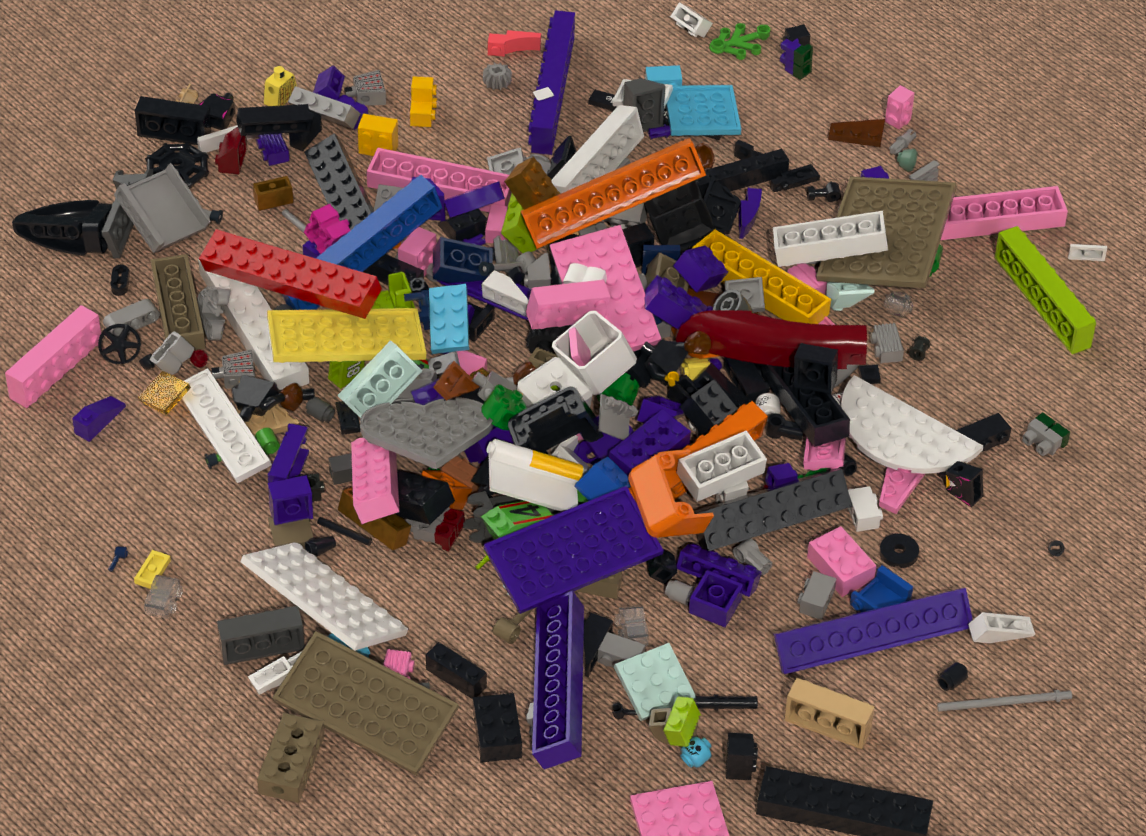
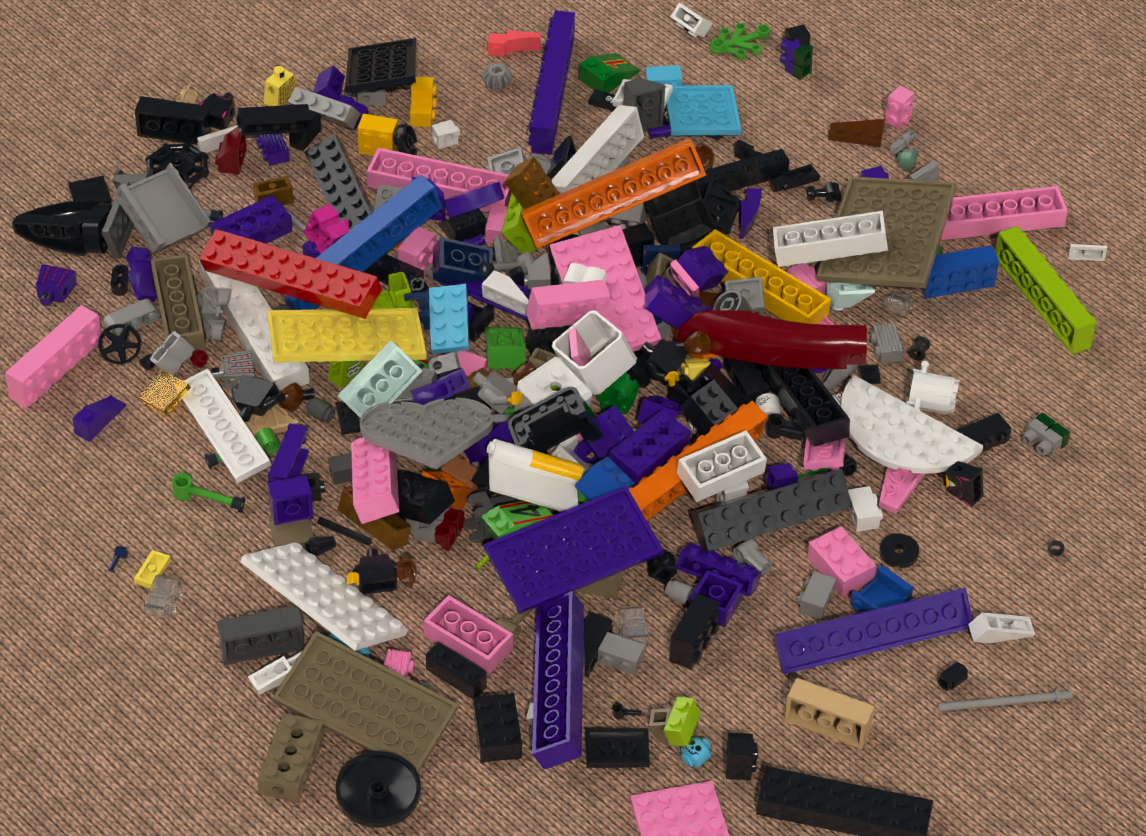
dark orange wing [433,361,480,401] -> none
green brick [481,384,527,430] -> none
white sticker [533,87,554,100] -> none
light grey hinge [599,394,638,440] -> none
light aqua plate [614,643,696,721] -> none
orange windscreen [628,449,714,538] -> none
black pin [695,694,758,711] -> none
black brick [794,343,838,394] -> none
none -> dark purple torso [36,264,77,306]
none -> black tile [68,176,111,204]
none -> dark purple slope [126,246,157,302]
none -> bright green piece [172,473,245,513]
none -> dark purple brick [210,195,293,244]
none -> black dish [335,751,421,828]
none -> black plate [345,38,418,94]
none -> black torso [347,549,417,595]
none -> black plate [393,123,418,155]
none -> bright pink brick [423,595,513,675]
none -> white brick [432,120,460,149]
none -> bright green slope [485,327,526,370]
none -> green slope [579,53,640,93]
none -> black plate [586,728,650,768]
none -> black brick [669,593,721,670]
none -> bright pink tile [670,259,699,298]
none -> white container [906,361,960,414]
none -> blue brick [921,245,999,299]

